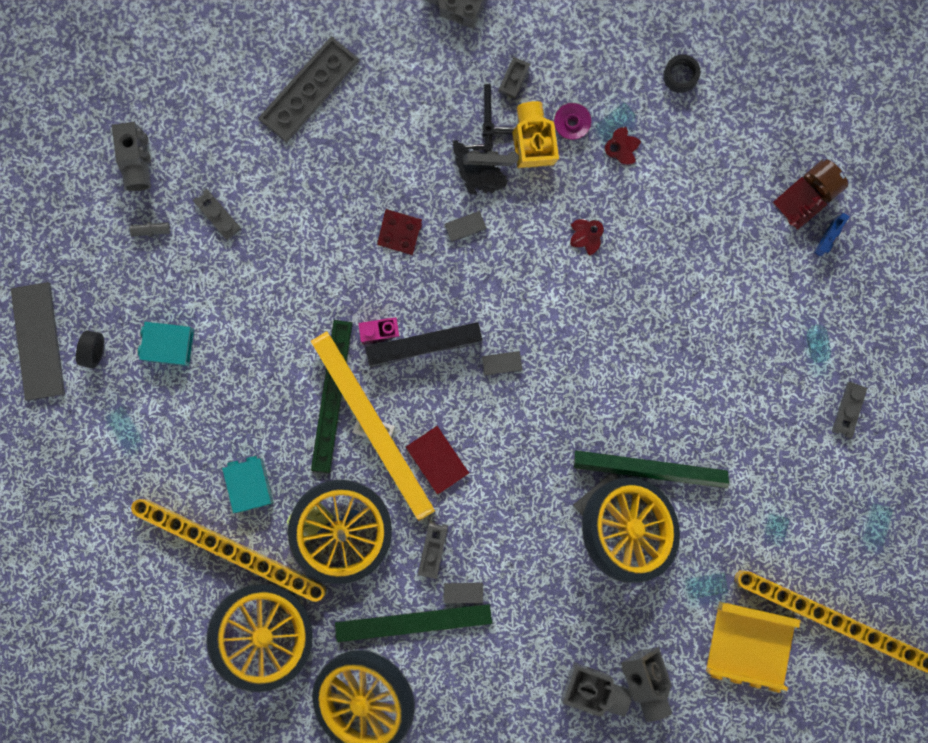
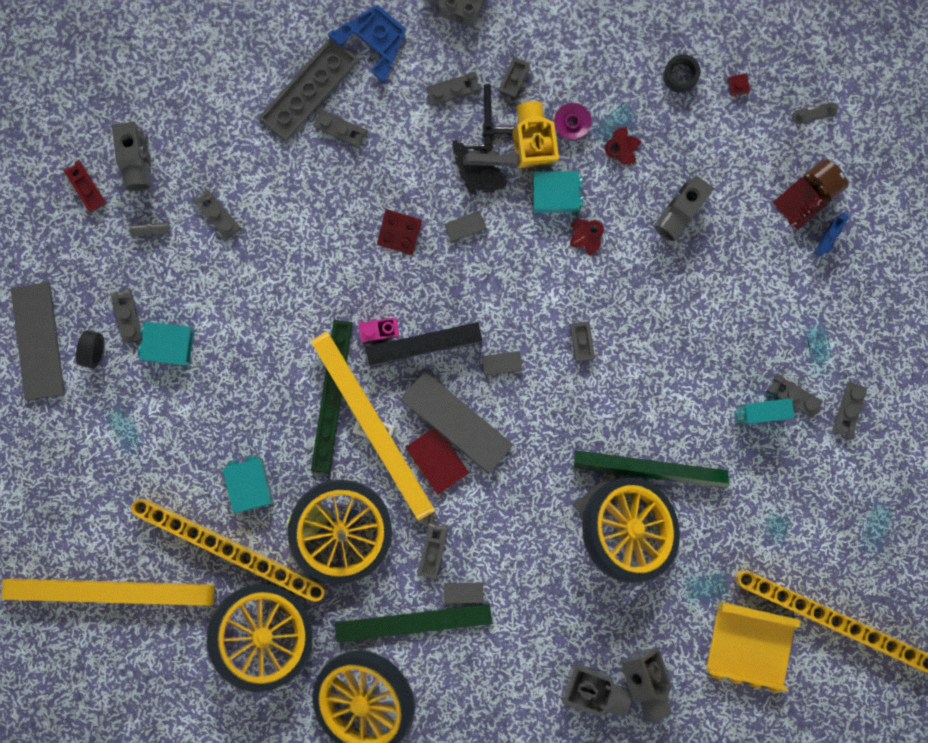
none -> yellow beam [1,579,215,606]
none -> dark red plate [63,160,107,213]
none -> dark grey plate [111,288,142,344]
none -> dark grey plate [313,109,368,149]
none -> blue wing [328,5,406,84]
none -> dark grey tile [400,371,513,474]
none -> dark grey plate [427,72,482,106]
none -> teal brick [532,171,583,213]
none -> dark grey plate [570,321,595,362]
none -> dark grey brick [653,175,714,242]
none -> dark red plate [727,73,751,96]
none -> teal brick [734,398,795,426]
none -> dark grey plate [766,374,823,418]
none -> dark grey piece [792,103,838,124]

